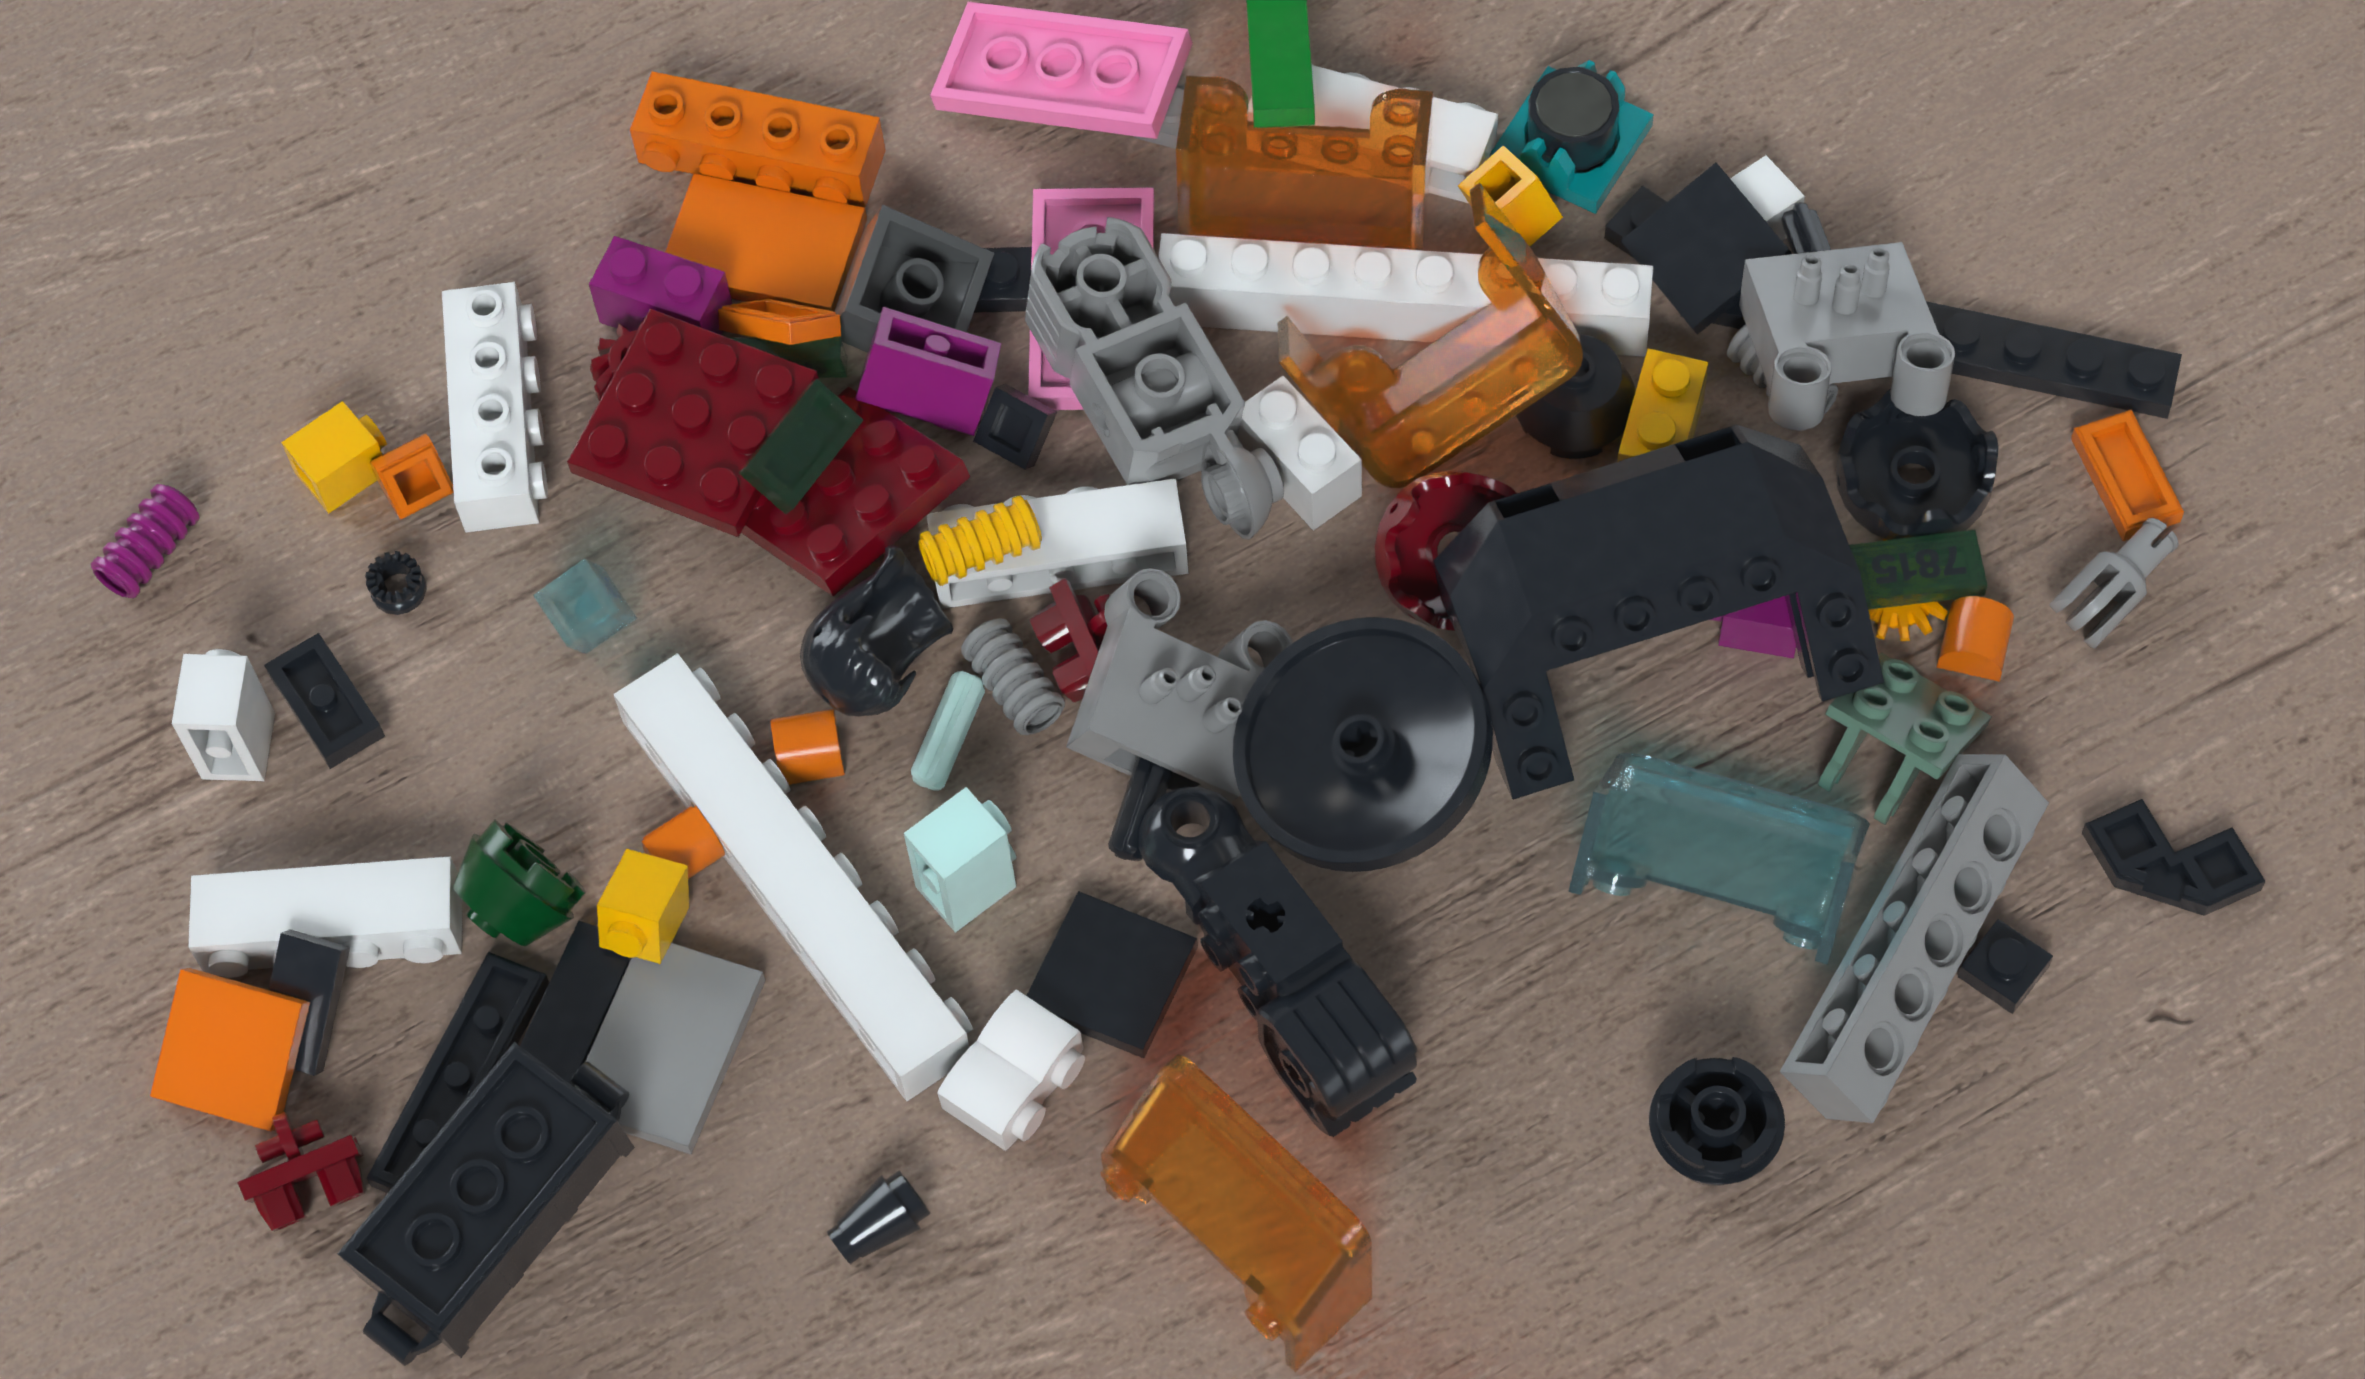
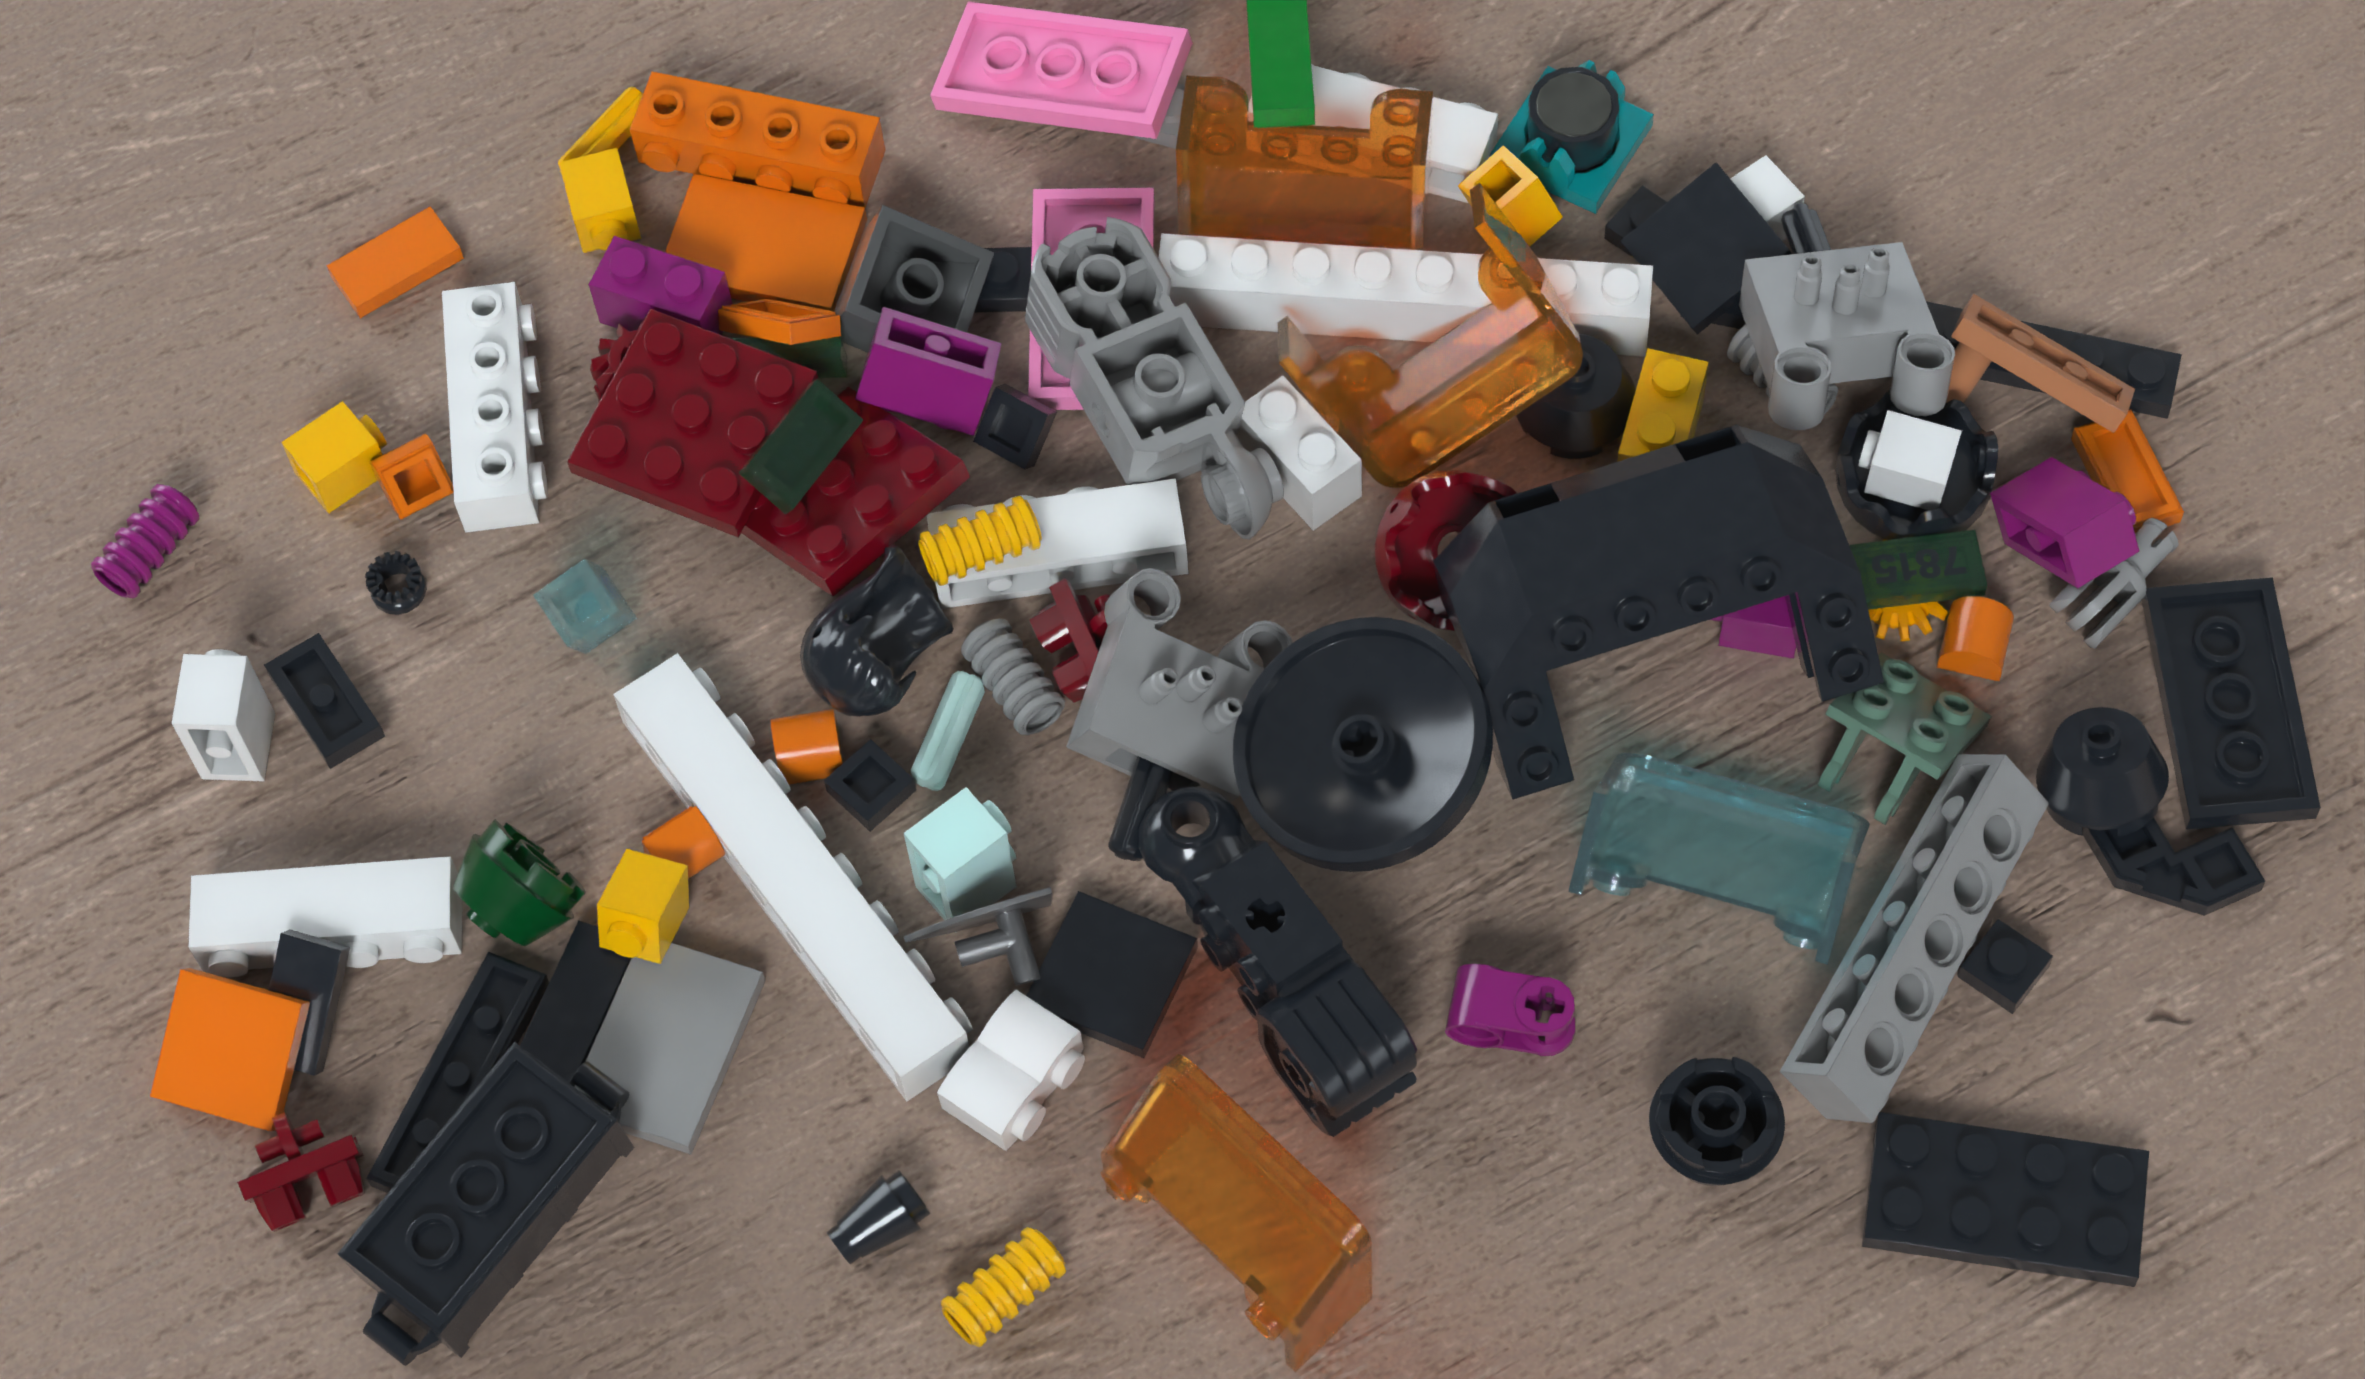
none -> orange tile [326,206,464,318]
none -> yellow axle [558,87,643,173]
none -> yellow brick [559,148,641,253]
none -> black plate [824,739,917,832]
none -> flat silver shield [903,887,1052,986]
none -> yellow piece [941,1227,1066,1347]
none -> magenta piece [1445,964,1576,1056]
none -> white brick [1858,410,1962,510]
none -> black plate [1862,1112,2149,1287]
none -> nougat piece [1946,294,2135,433]
none -> magenta brick [1990,457,2140,589]
none -> black cone [2036,707,2169,837]
none -> black plate [2142,577,2321,830]

